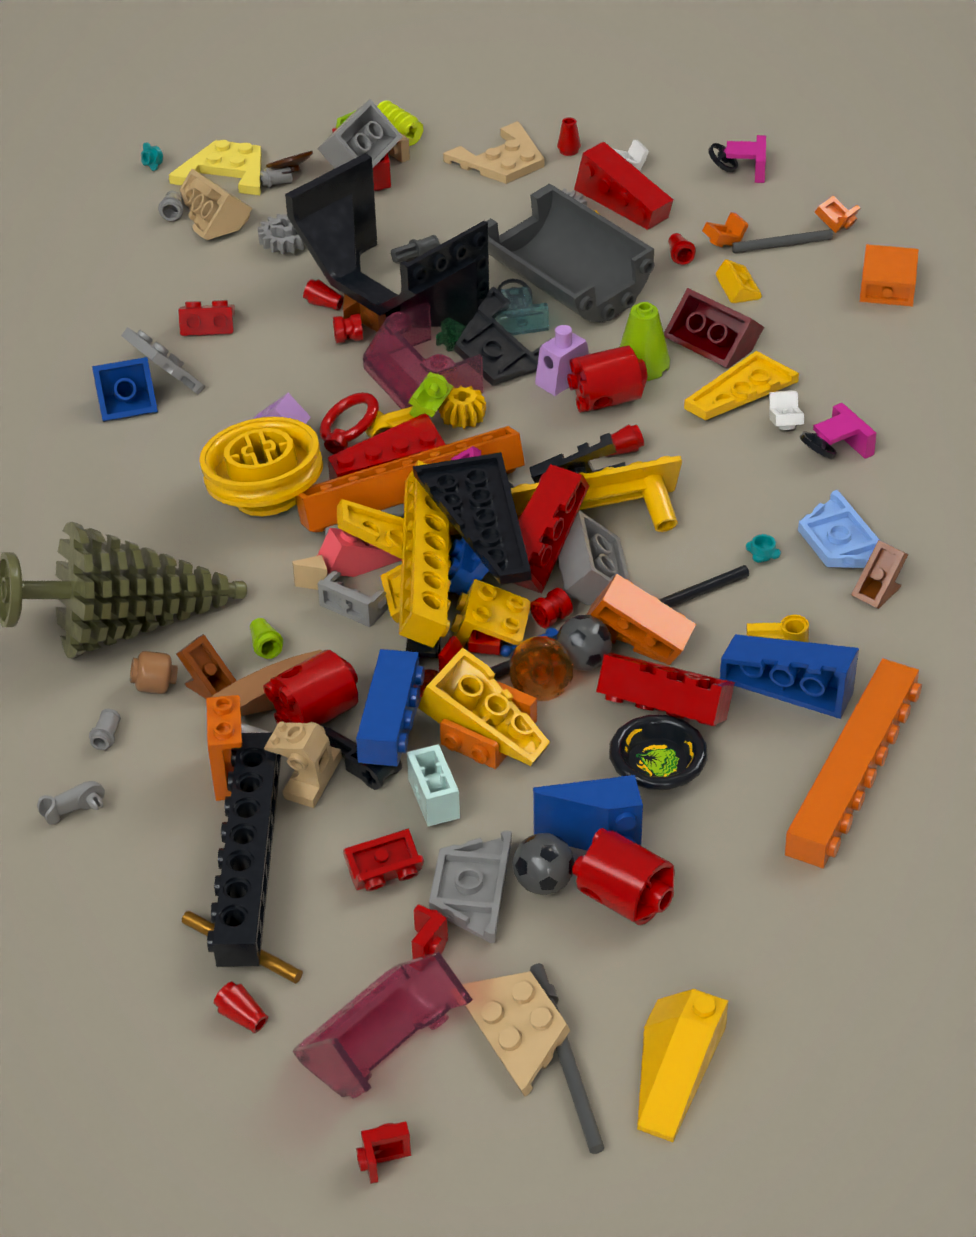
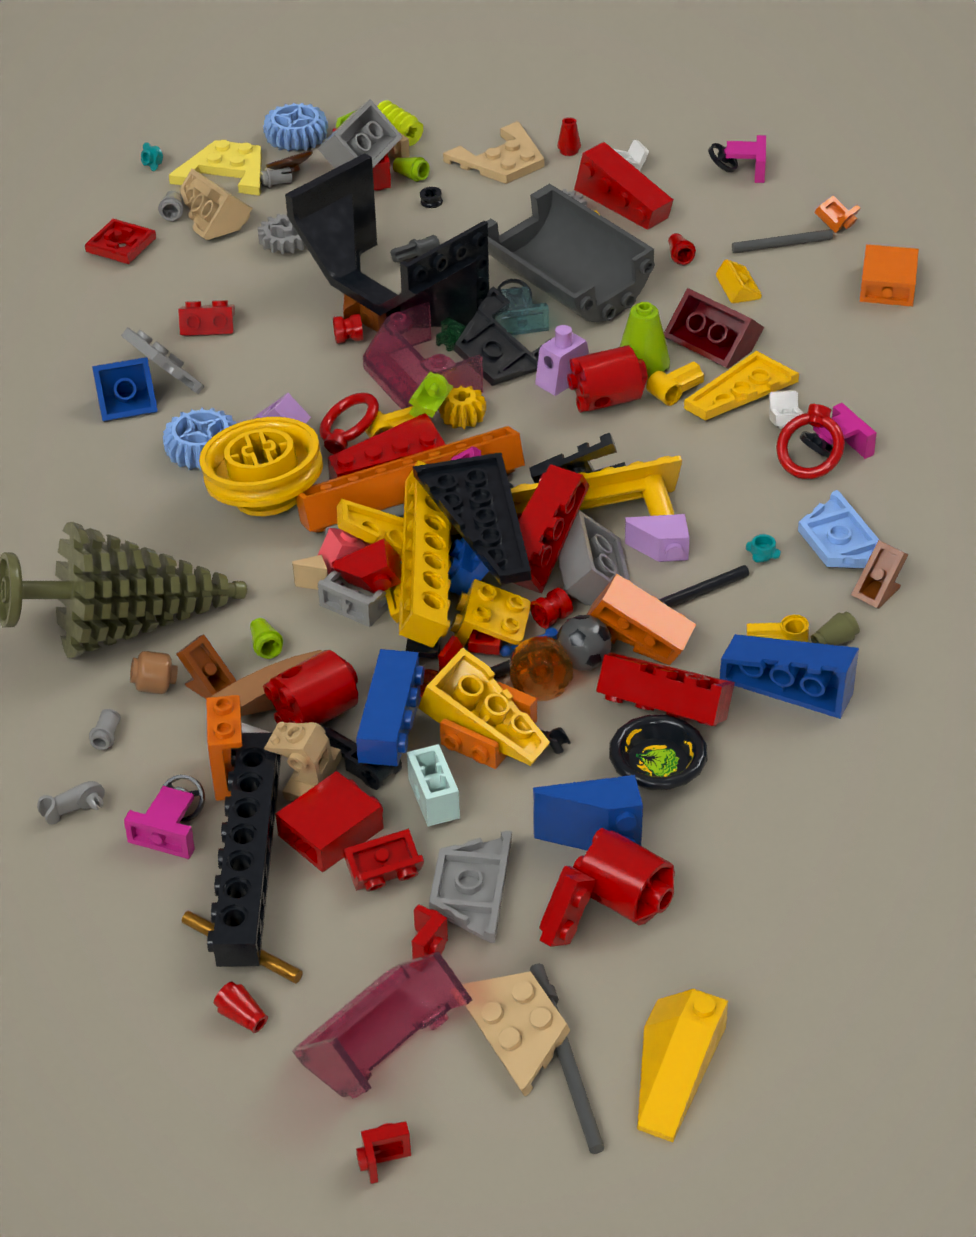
red cone [303,279,344,311] -> none
dark grey piece [512,833,575,895] -> none
red cone [600,424,644,457] -> none
orange bracket [702,212,748,247] -> none
orange brick [785,658,922,869] -> none
none -> red piece [85,219,156,264]
none -> dark pink piece [124,775,205,859]
none -> light blue gear [163,407,236,471]
none -> light blue gear [263,103,328,152]
none -> red brick [275,771,384,872]
none -> red slope [332,539,401,593]
none -> lime cone [393,157,430,182]
none -> black bush [420,187,443,208]
none -> red bracket [539,866,596,947]
none -> black hand [541,727,571,754]
none -> lavender slope [625,514,690,562]
none -> yellow piece [646,361,704,406]
none -> red piece [776,404,845,479]
none -> olive cone [811,611,860,645]

